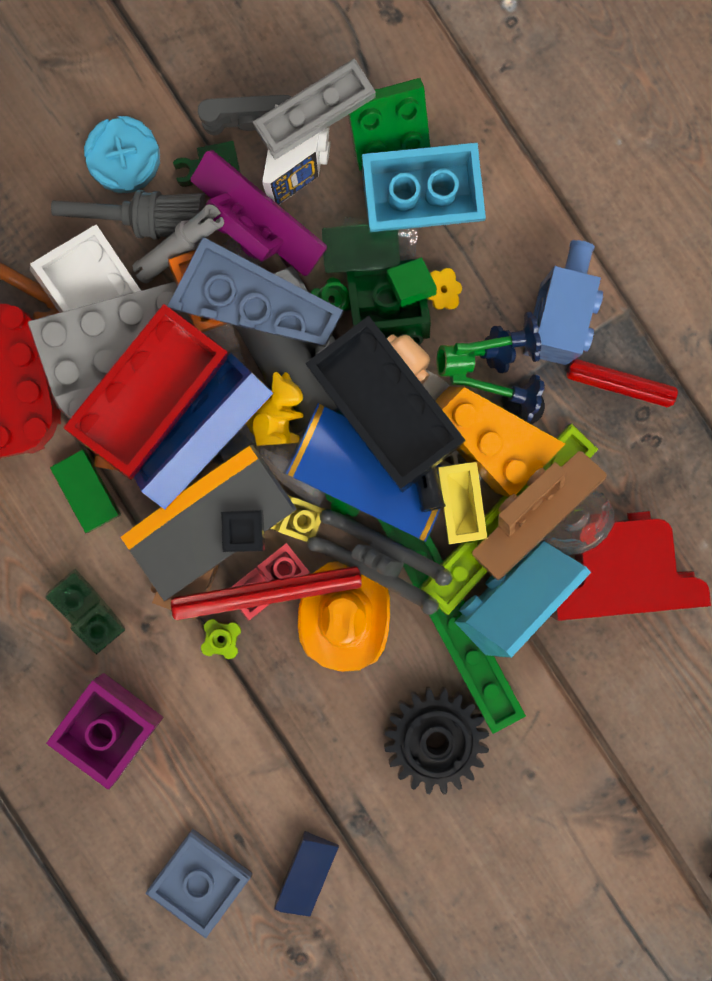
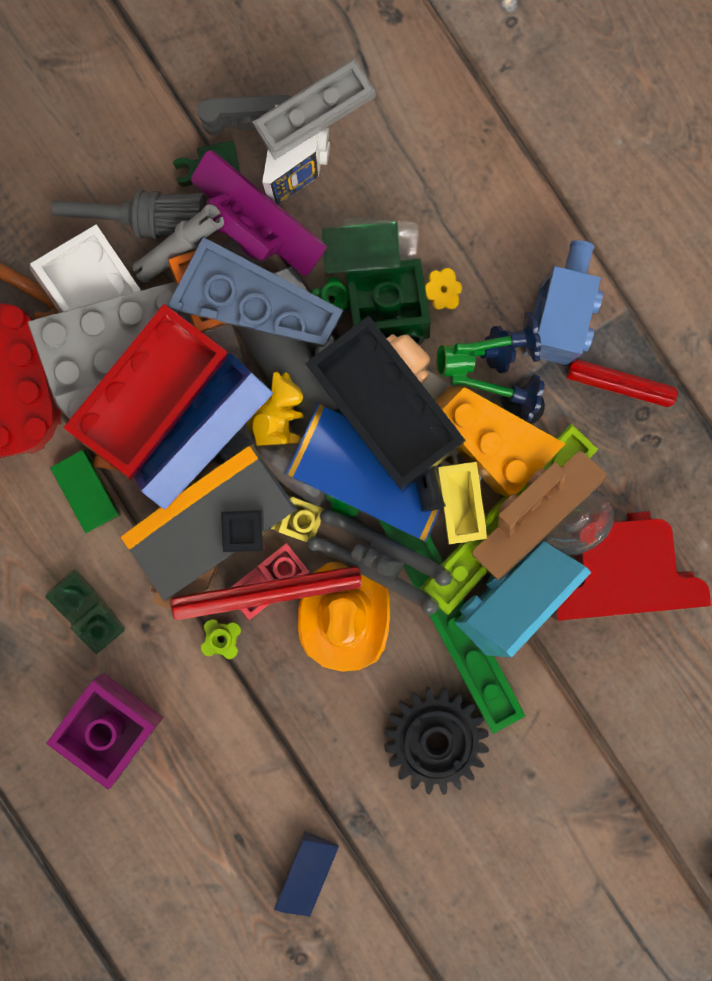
medium azure tile [84,116,160,193] -> none
sand blue tile [145,828,252,939] -> none
green plate [348,78,430,171] -> none
medium azure slope [362,143,486,232] -> none
green tile [387,257,437,307] -> none

